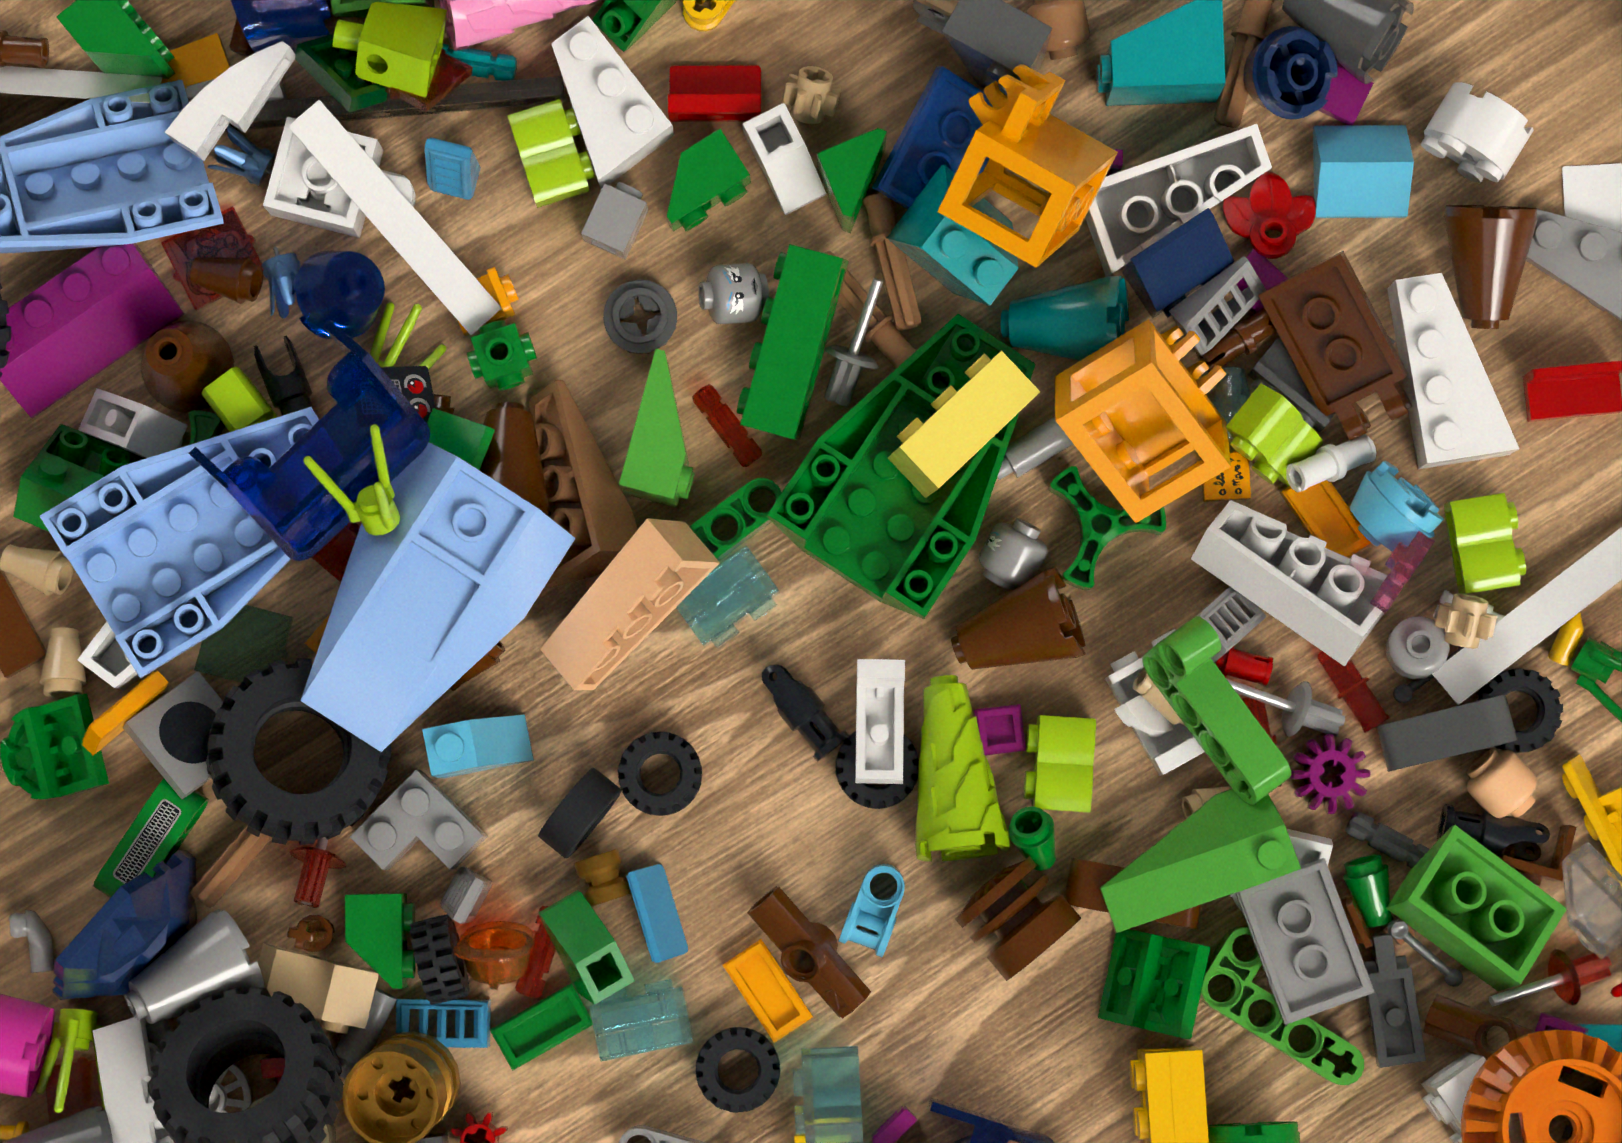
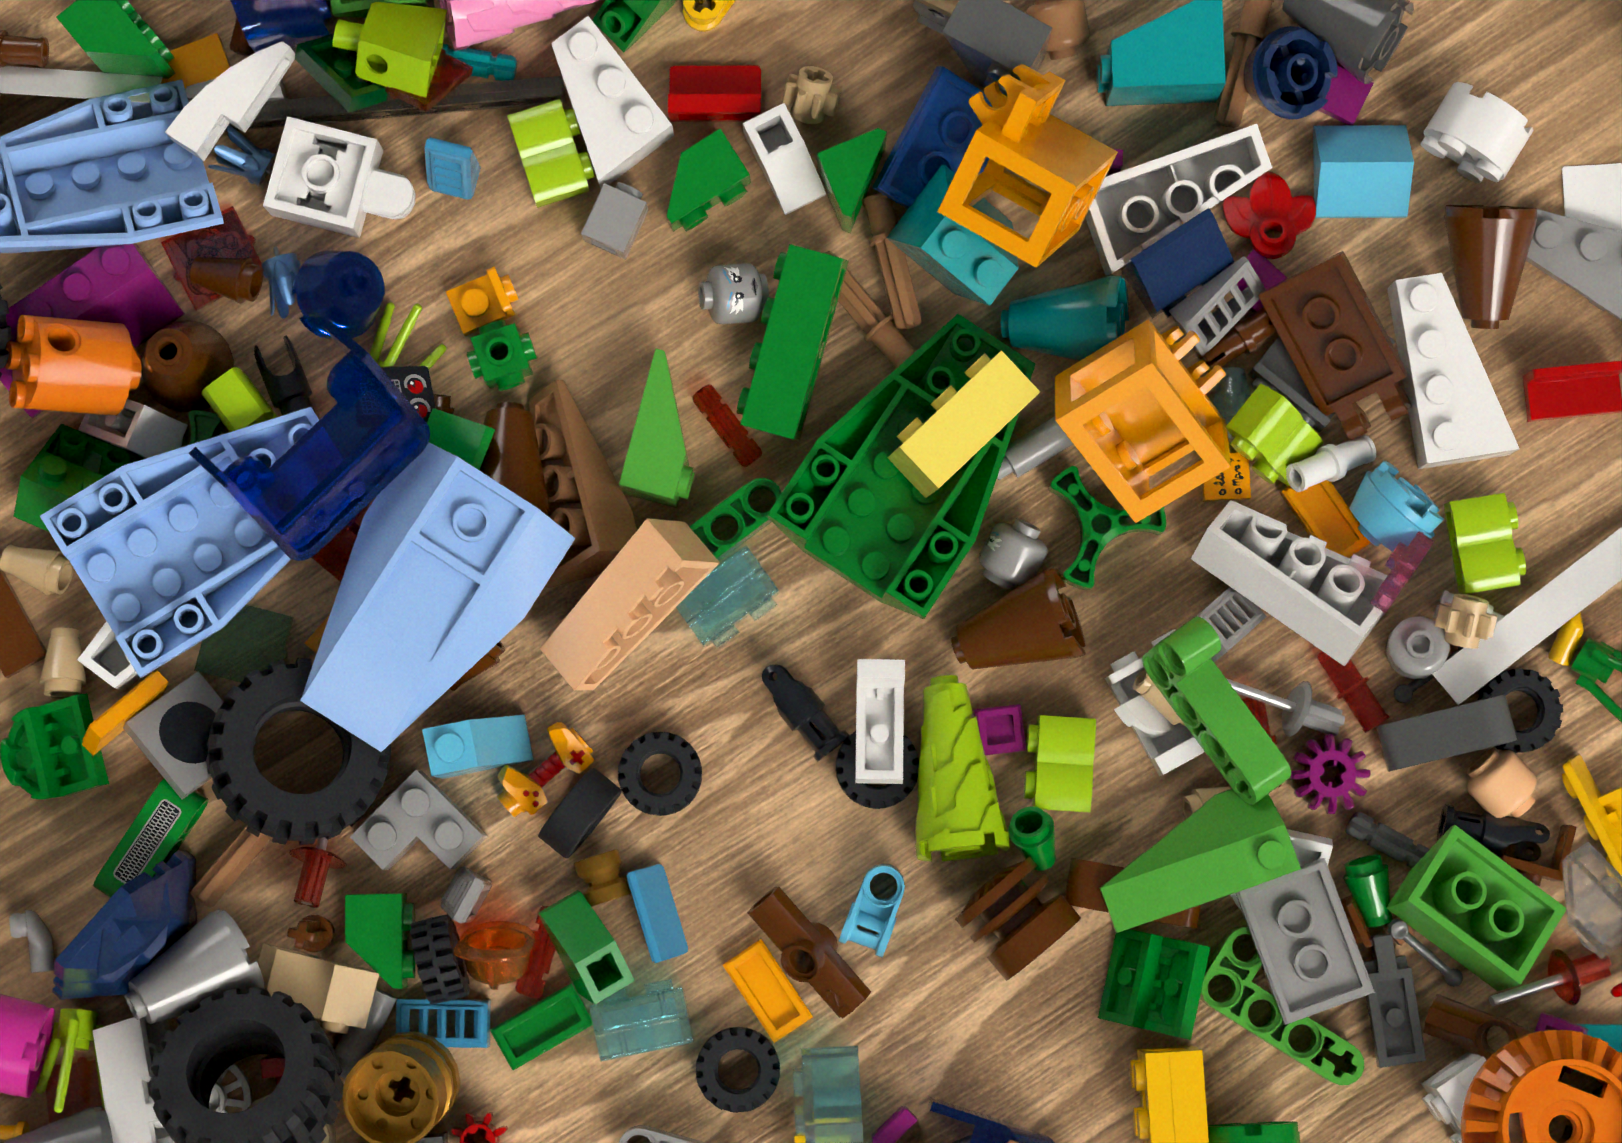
white sticker [288,100,502,335] -> none
lime plant [303,424,400,536] -> none
dark grey gear [603,280,677,354] -> none
light grey piece [824,278,883,406] -> none
red pin [1214,646,1274,687] -> none
none -> orange cylinder [5,315,142,416]
none -> light orange piece [497,722,594,817]

